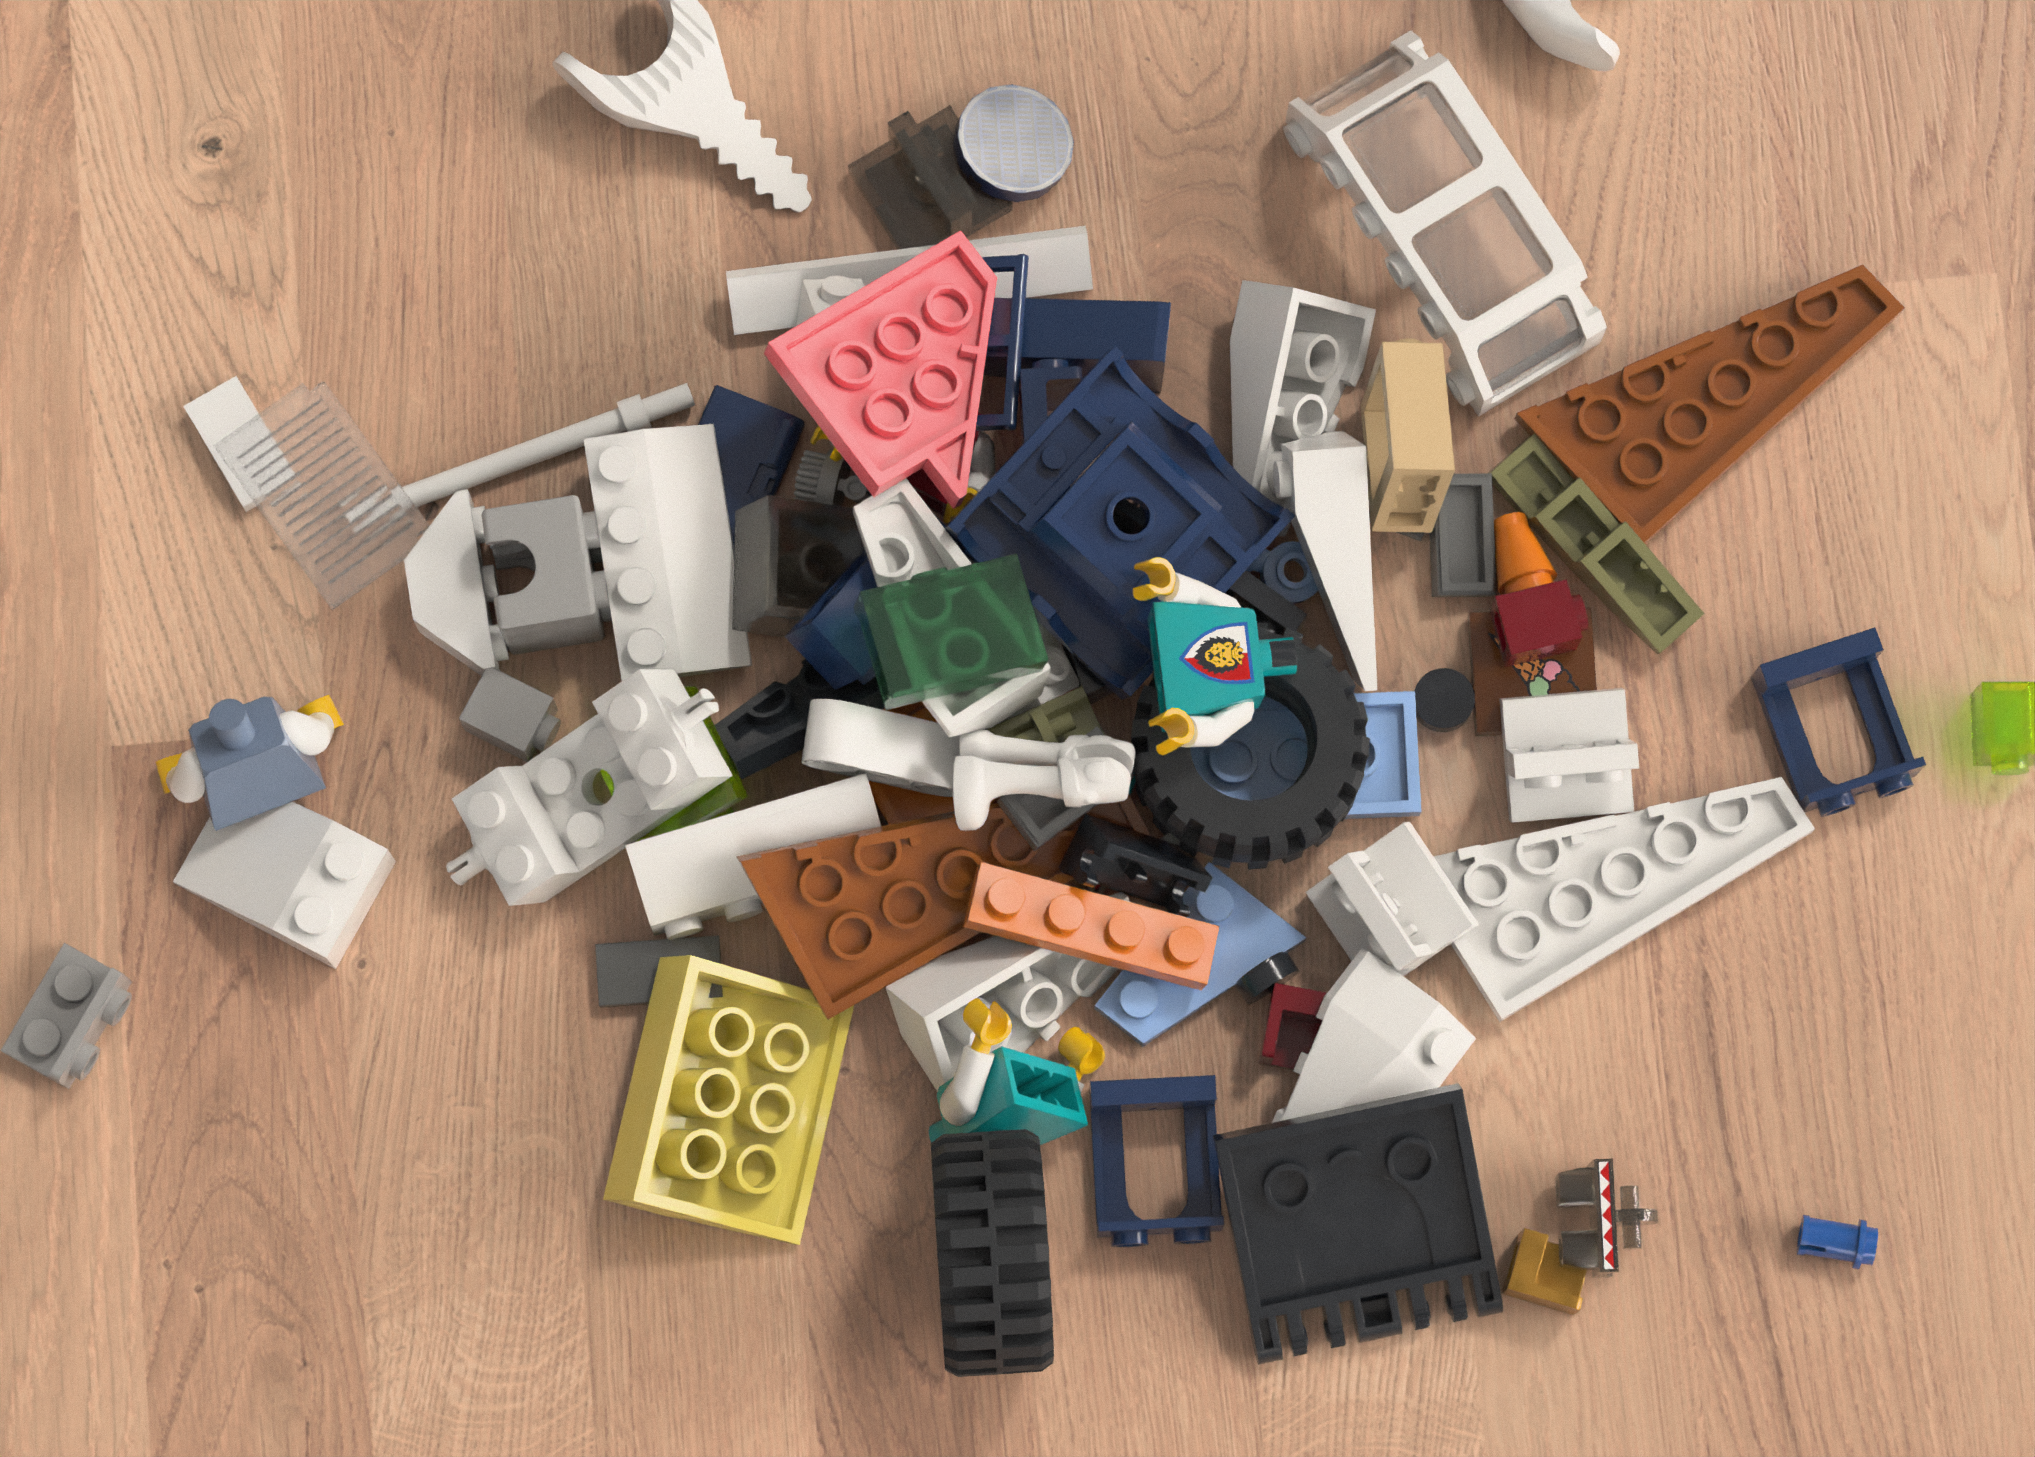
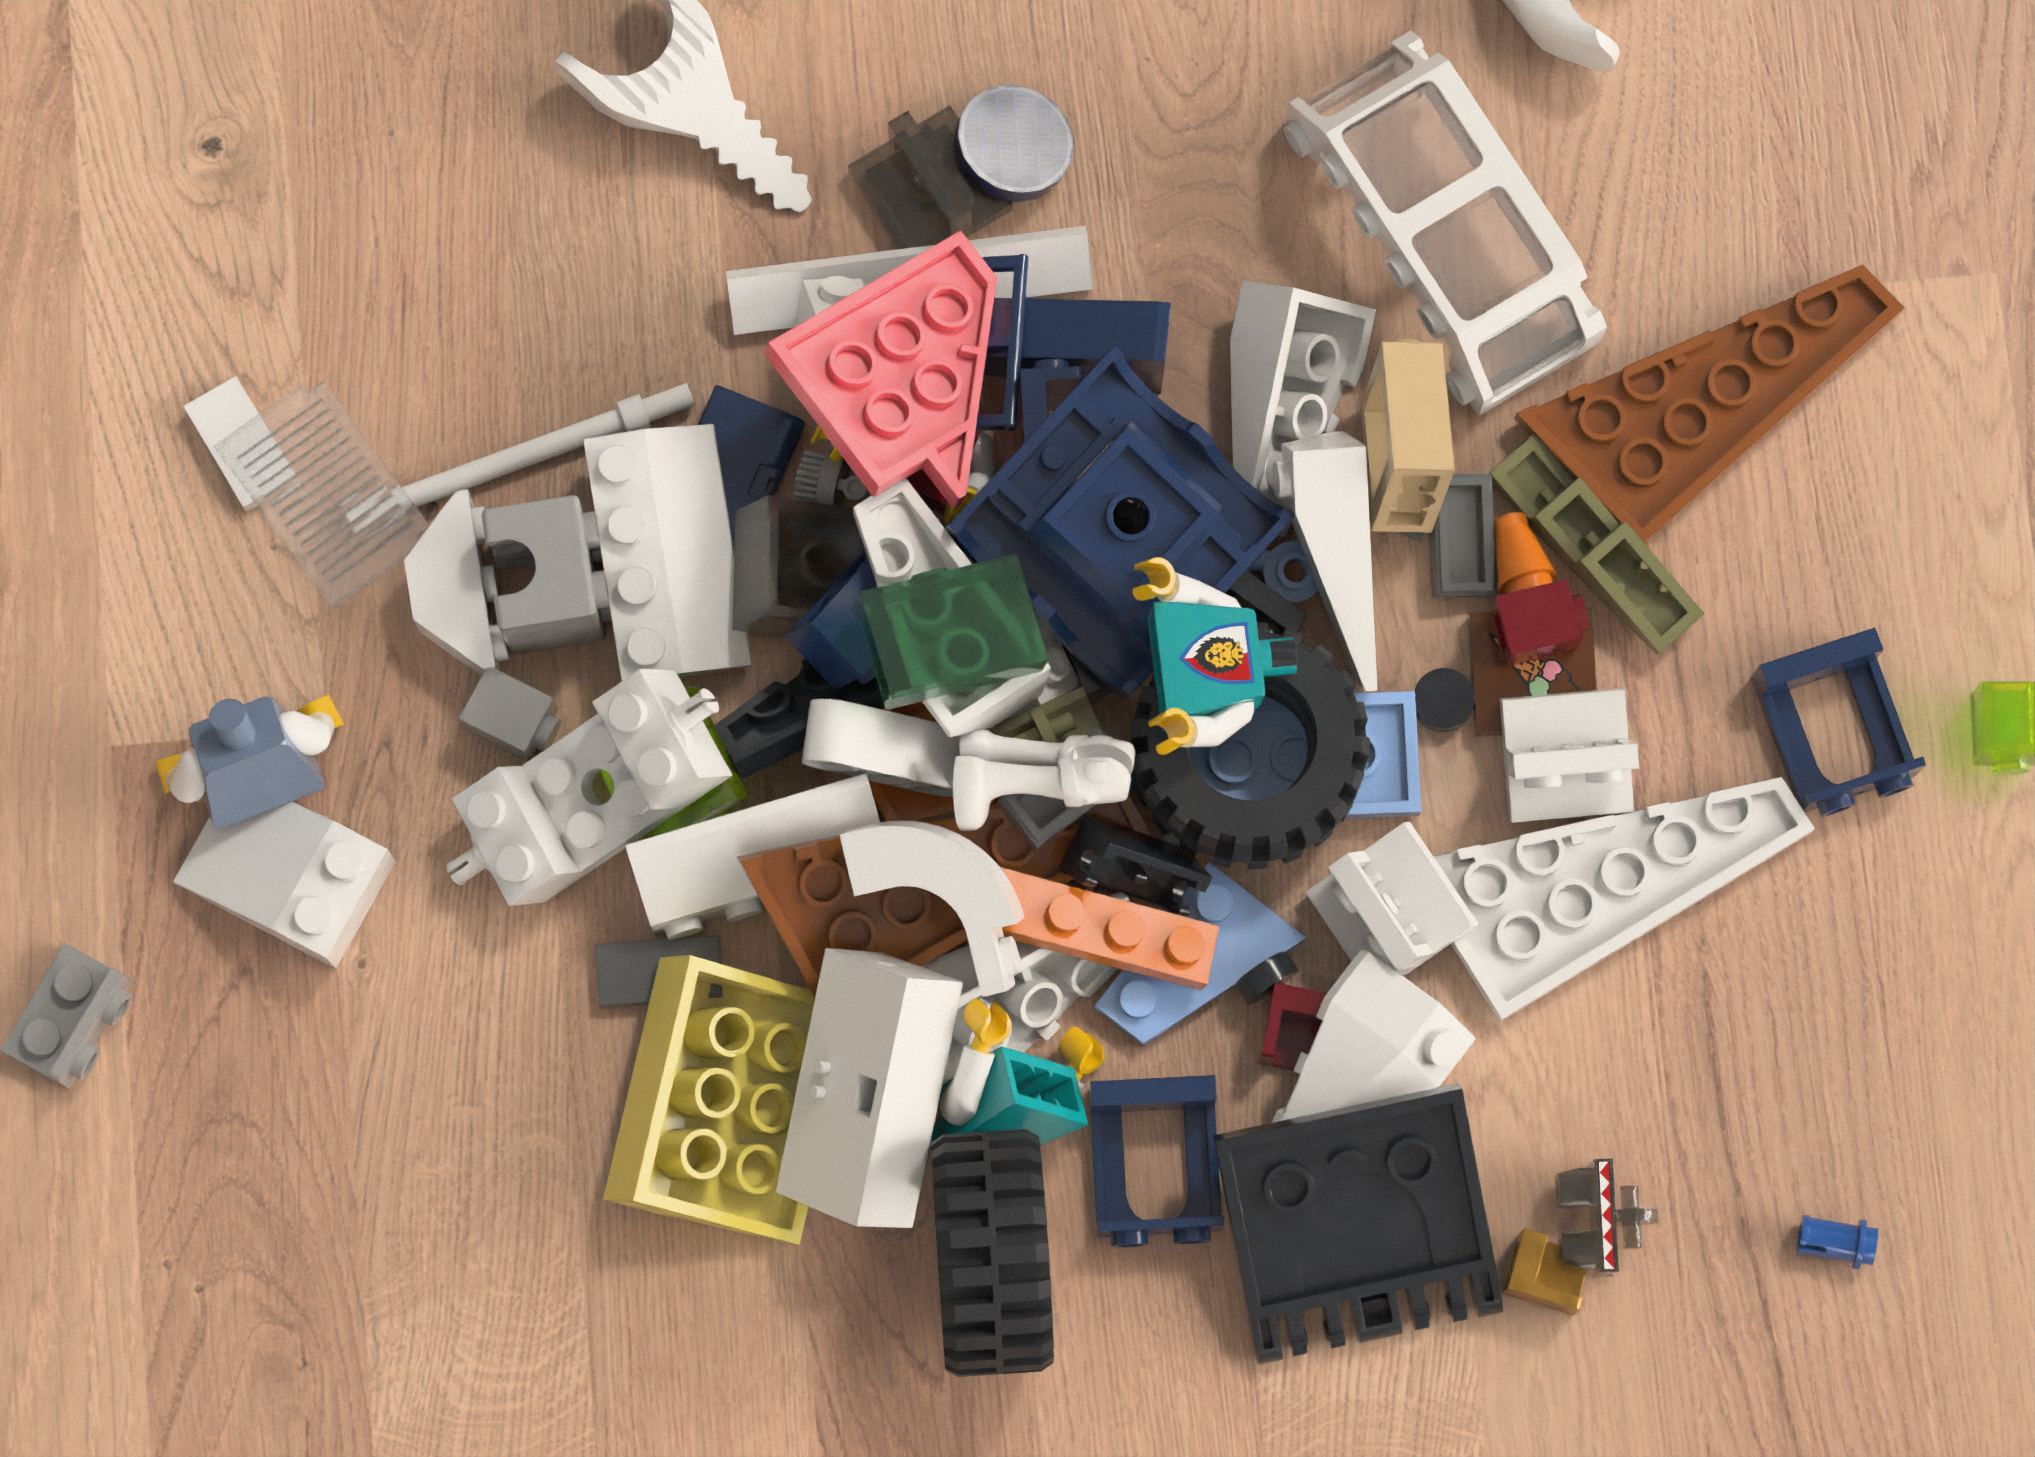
none -> white brick [776,948,963,1228]
none -> white arch [839,821,1025,997]

